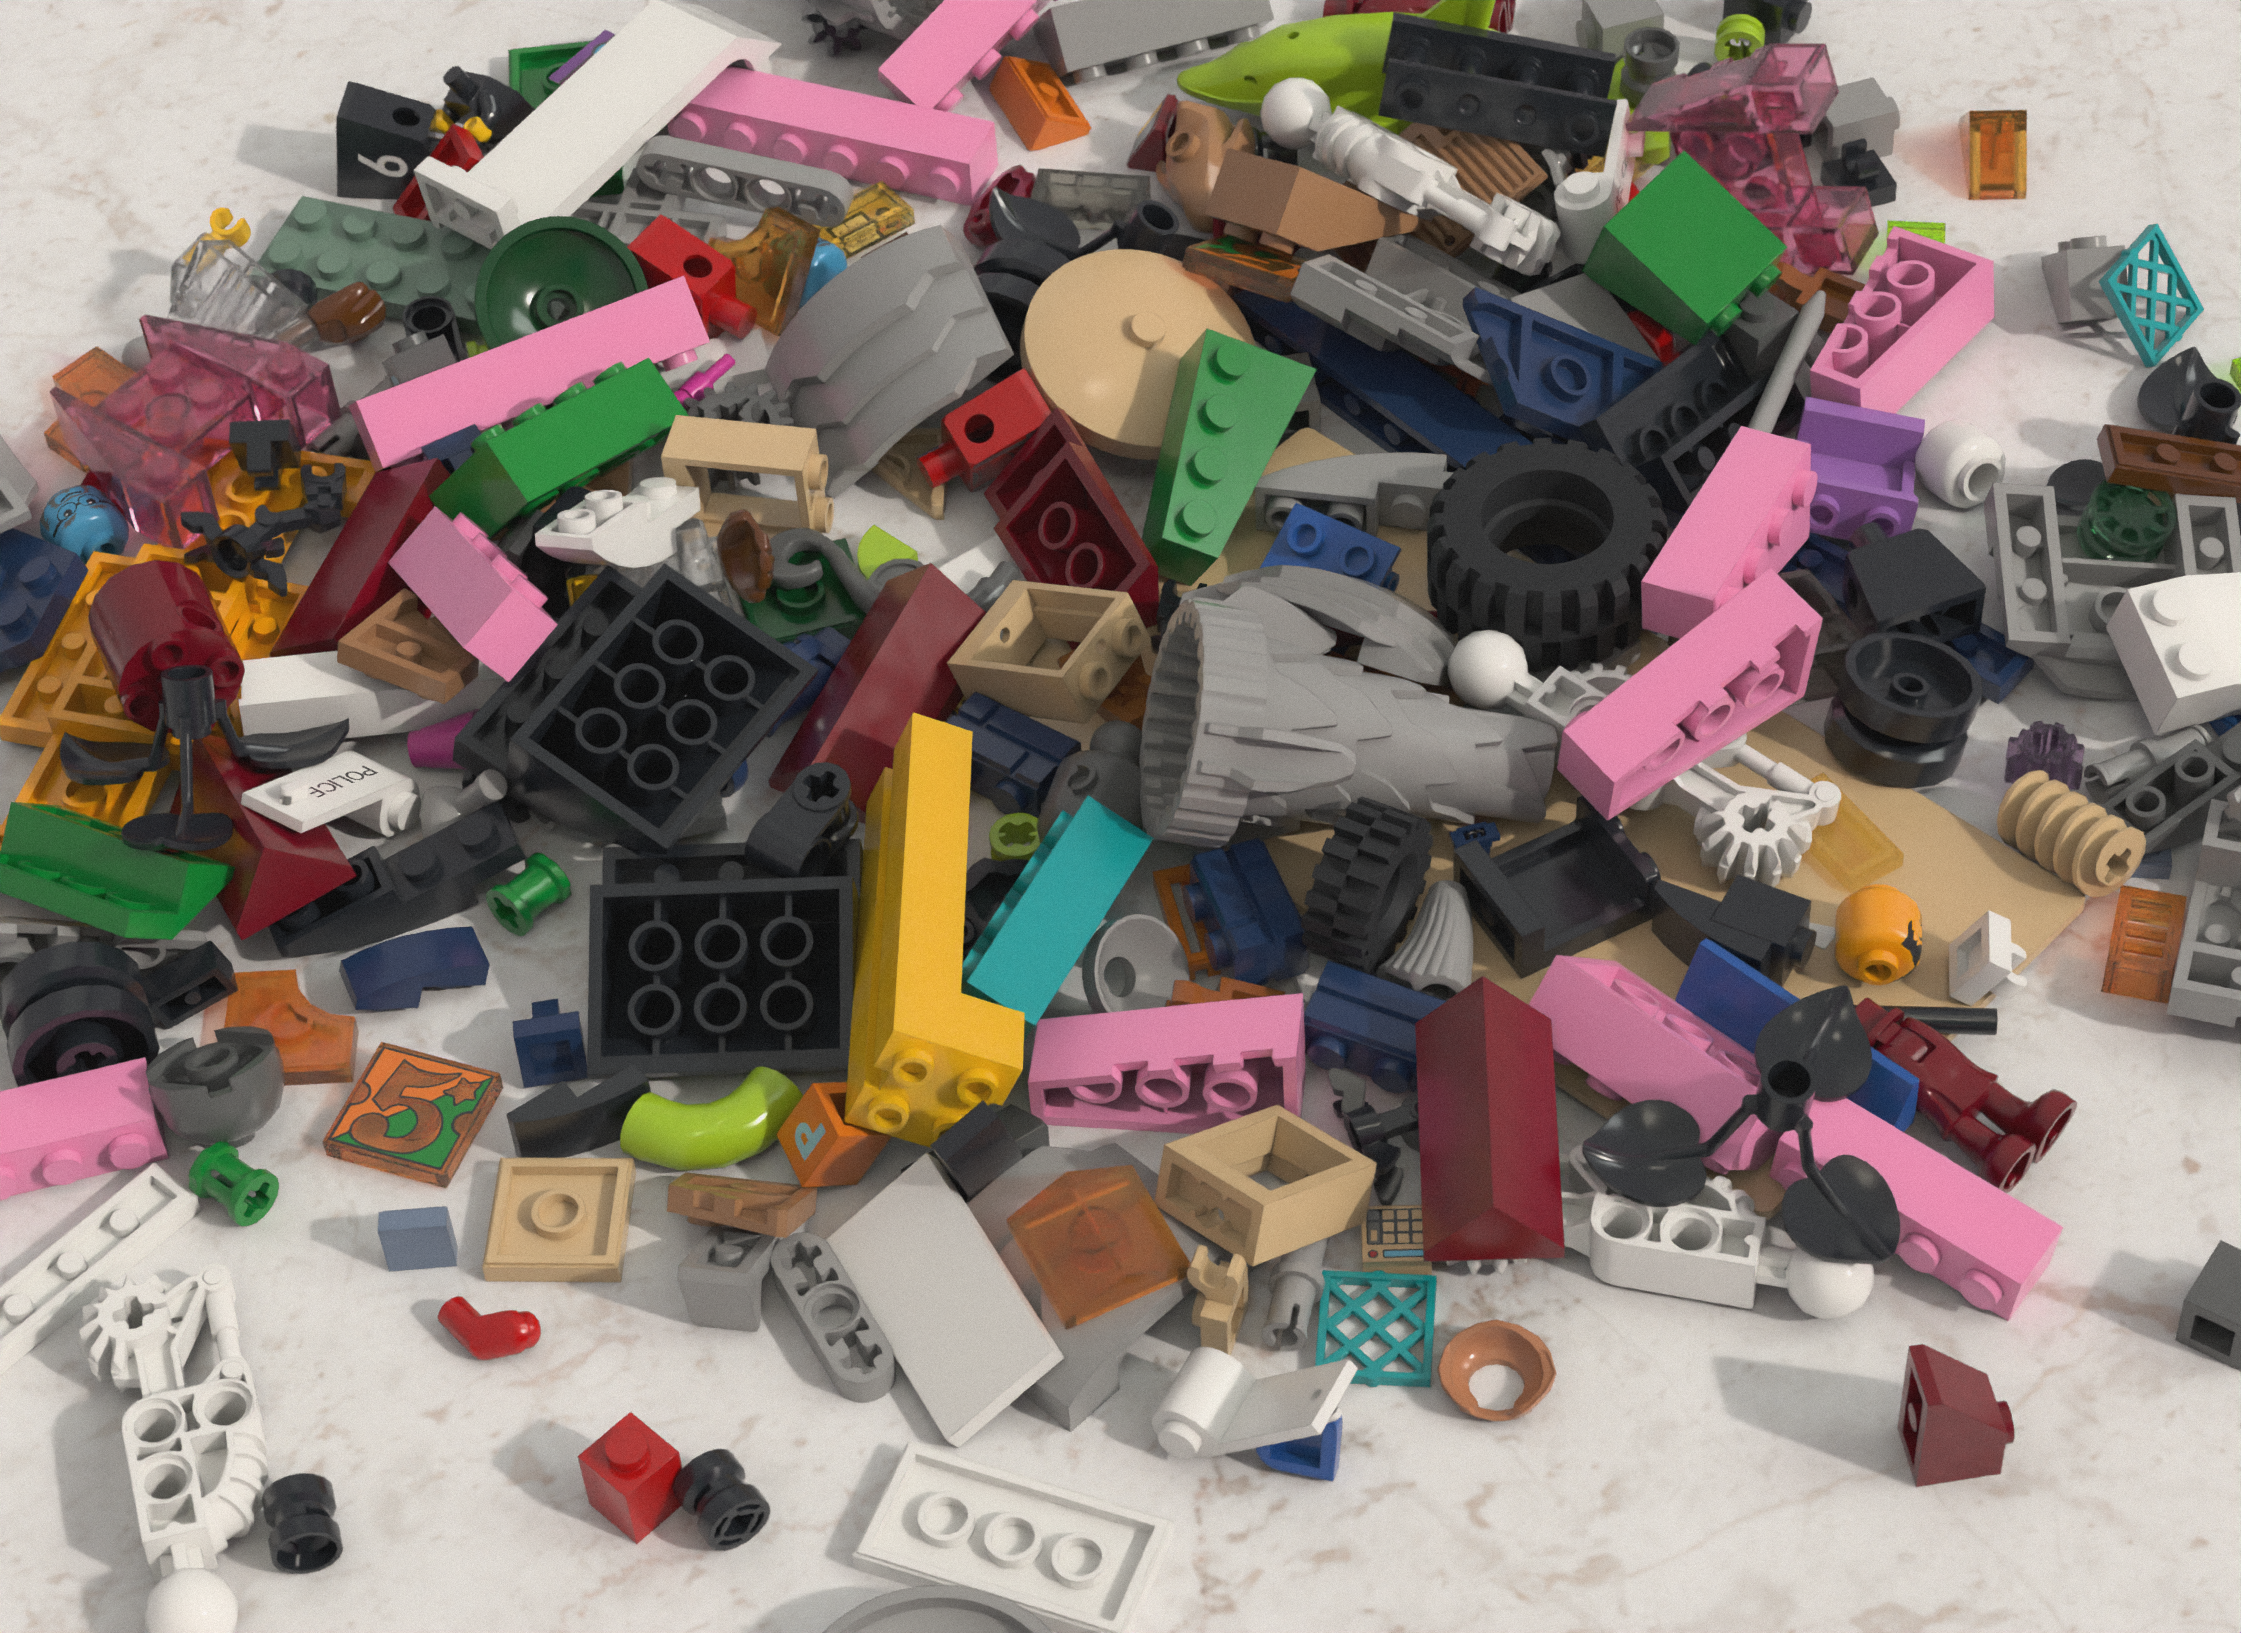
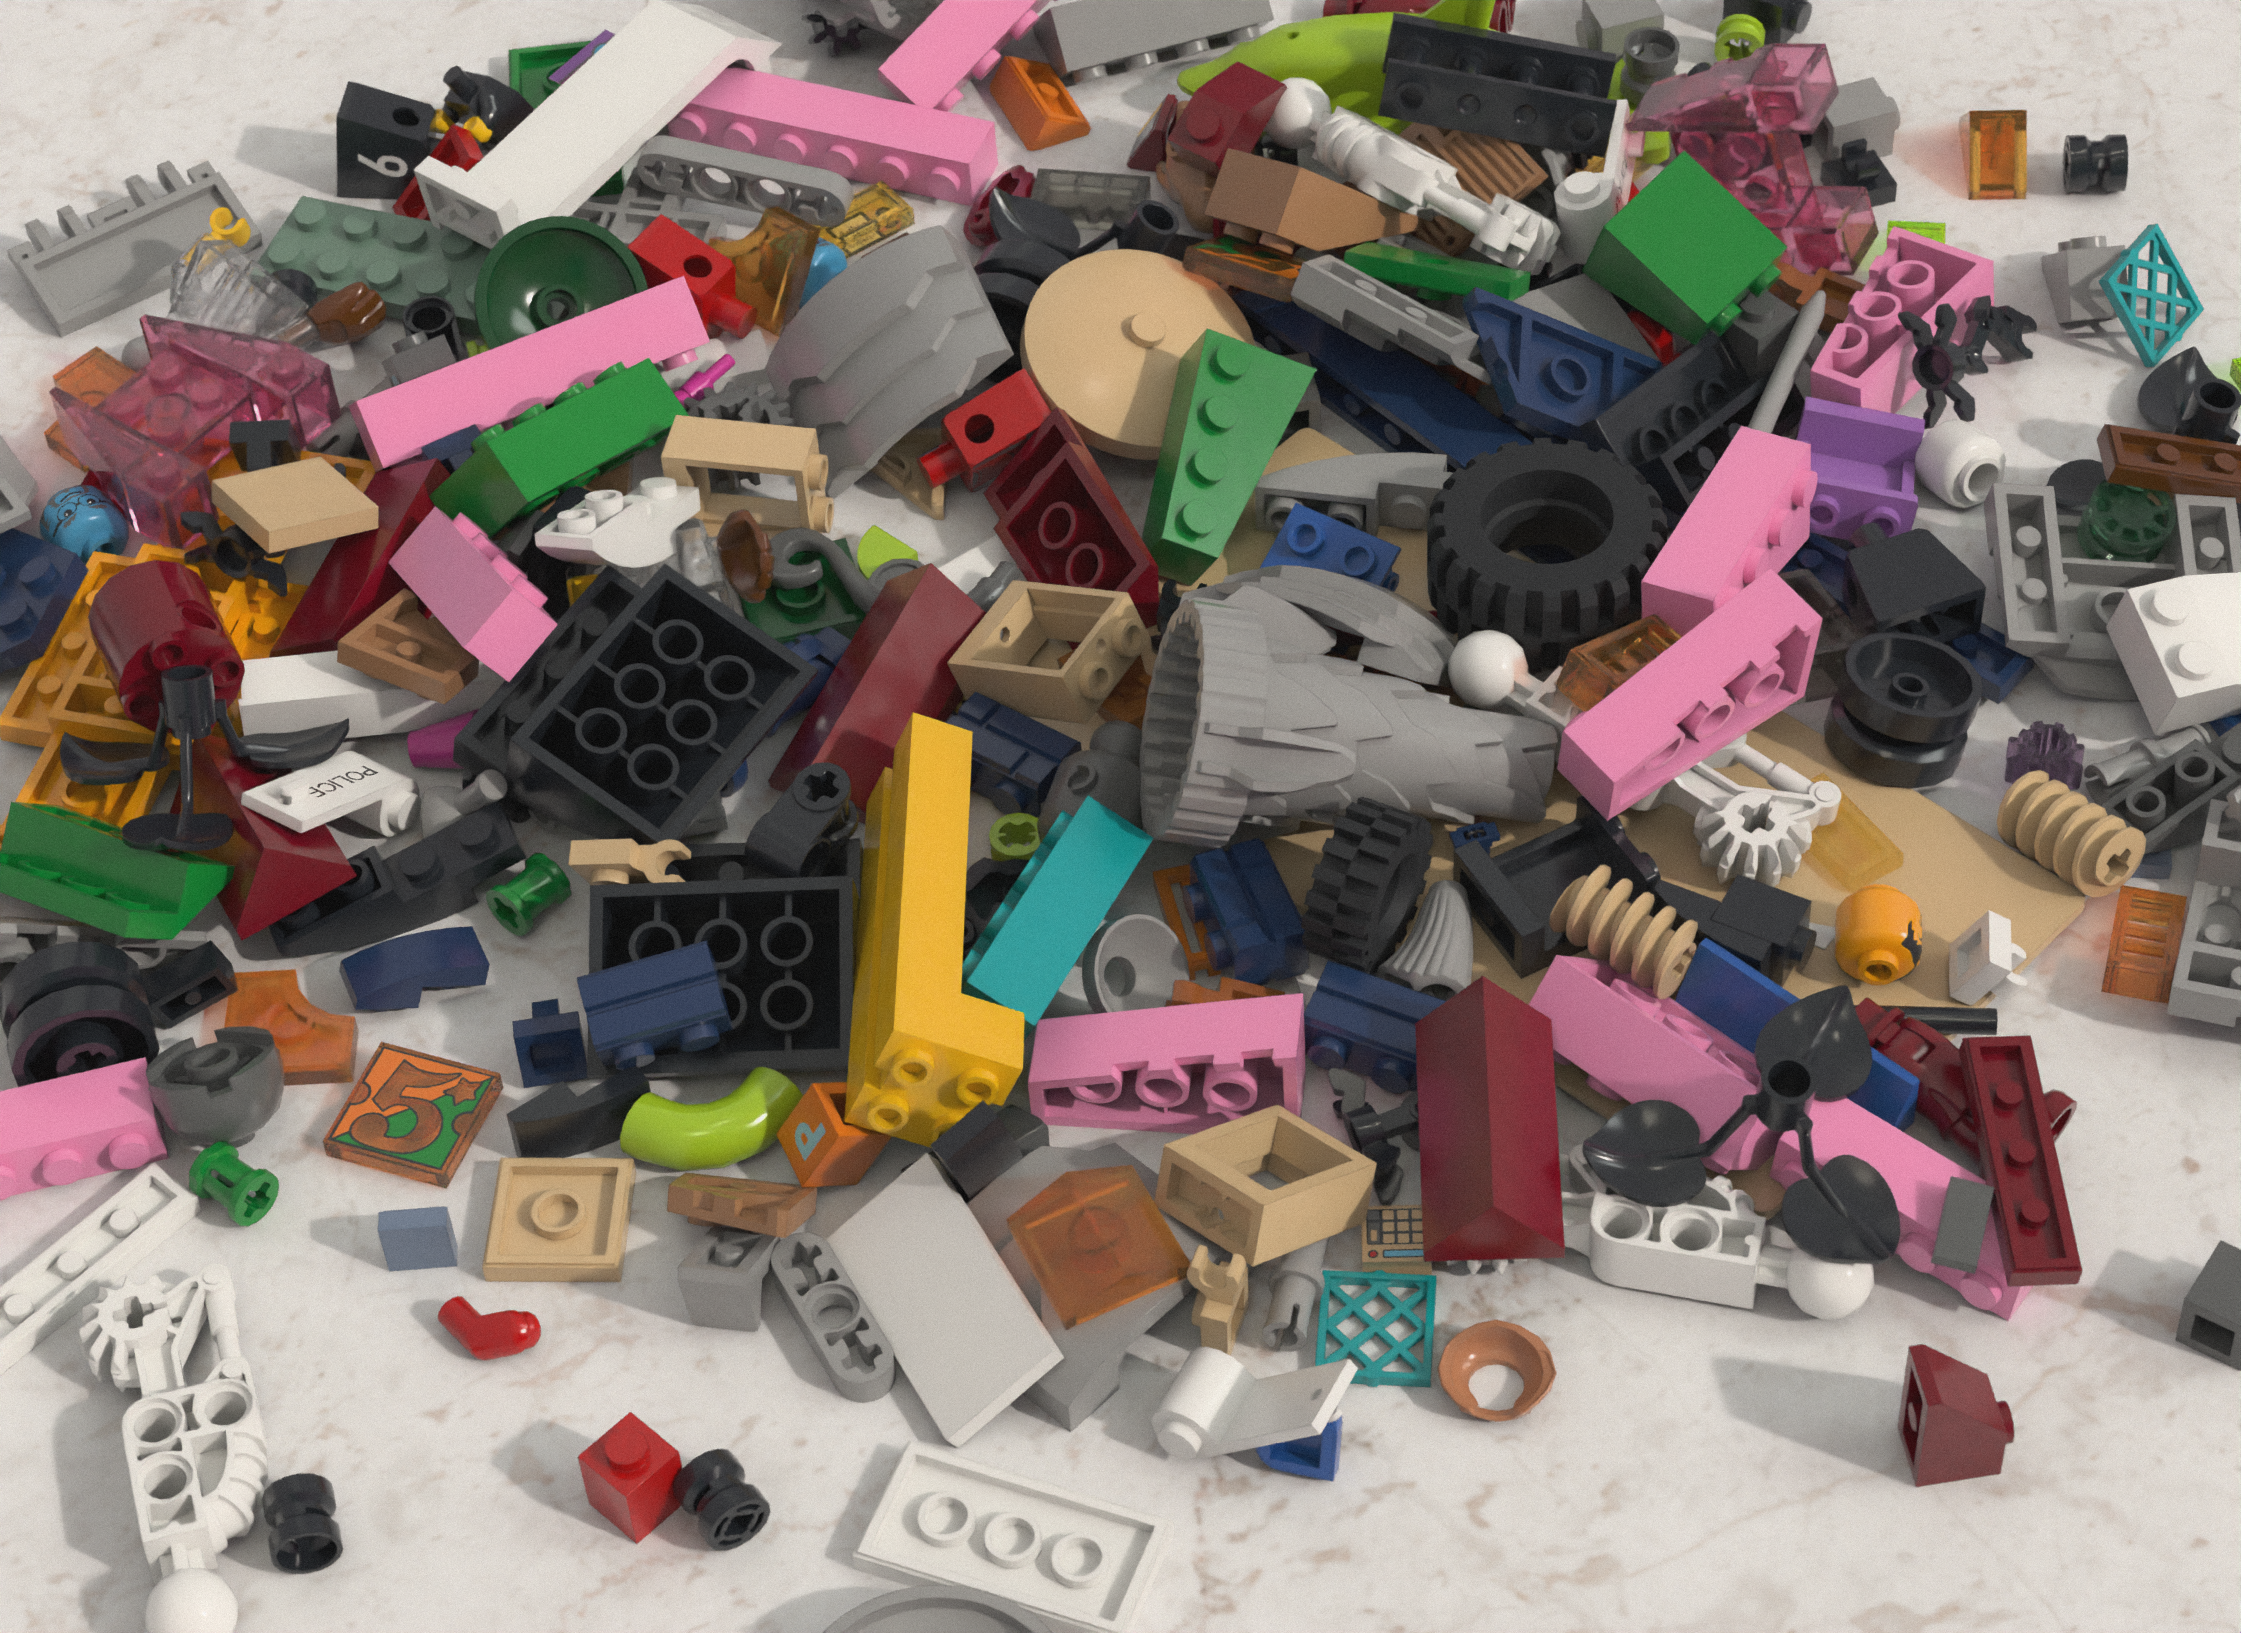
none -> light grey hinge [7,160,263,338]
none -> tan tile [212,456,379,554]
none -> tan plate [568,839,691,885]
none -> dark blue brick [577,941,733,1070]
none -> dark red slope [1167,61,1287,179]
none -> green tile [1344,241,1531,301]
none -> tan piece [1549,865,1698,999]
none -> clear orange slope [1557,614,1682,712]
none -> black piece [1898,295,2037,429]
none -> dark grey piece [1931,1176,1994,1274]
none -> dark red tile [1959,1035,2082,1287]
none -> black wheel [2063,134,2128,192]

